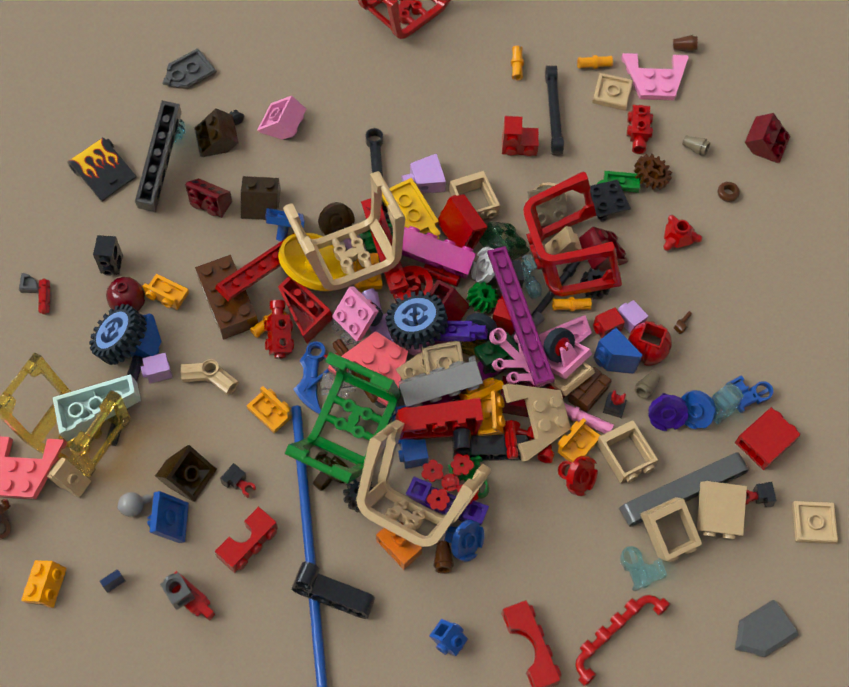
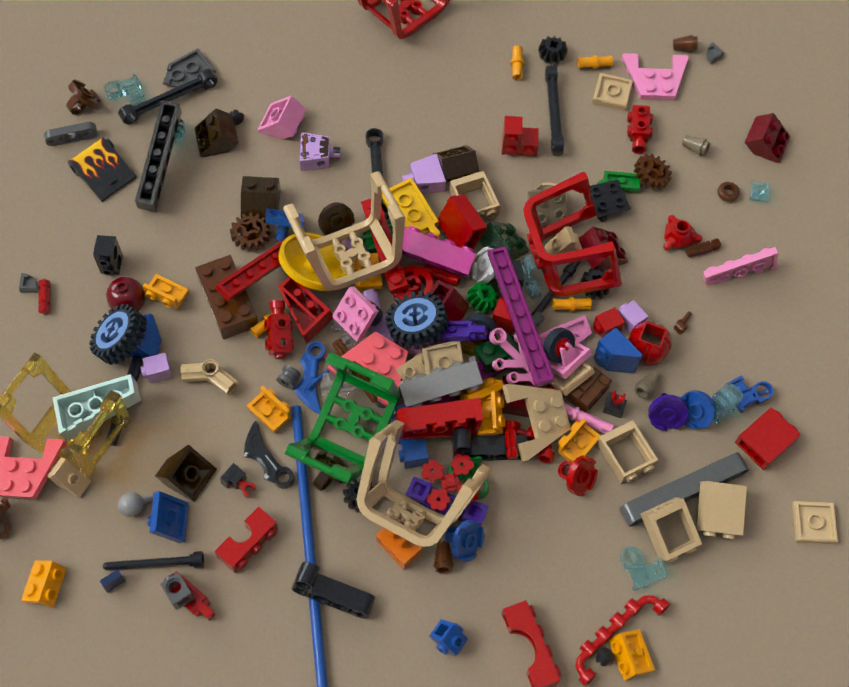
dark red slope [185,178,232,218] -> none
dark grey tile [735,600,799,657] -> none
black piece [746,482,777,507] -> none
none -> dark grey beam [44,122,97,146]
none -> reddish brown tile [66,79,101,115]
none -> black piece [103,551,204,570]
none -> clear light blue piece [104,74,146,106]
none -> black piece [118,69,218,125]
none -> reddish brown gear [230,213,271,251]
none -> black piece [244,421,294,489]
none -> dark grey wheel [276,365,301,389]
none -> lavender torso [300,133,340,171]
none -> dark brown slope [433,145,479,181]
none -> black gear [538,35,568,65]
none -> black piece [596,647,615,666]
none -> light orange bracket [609,629,655,681]
none -> reddish brown axle [685,238,721,258]
none -> bright pink wing [703,247,778,285]
none -> dark grey tile [706,42,724,64]
none -> clear light blue tile [750,181,771,202]

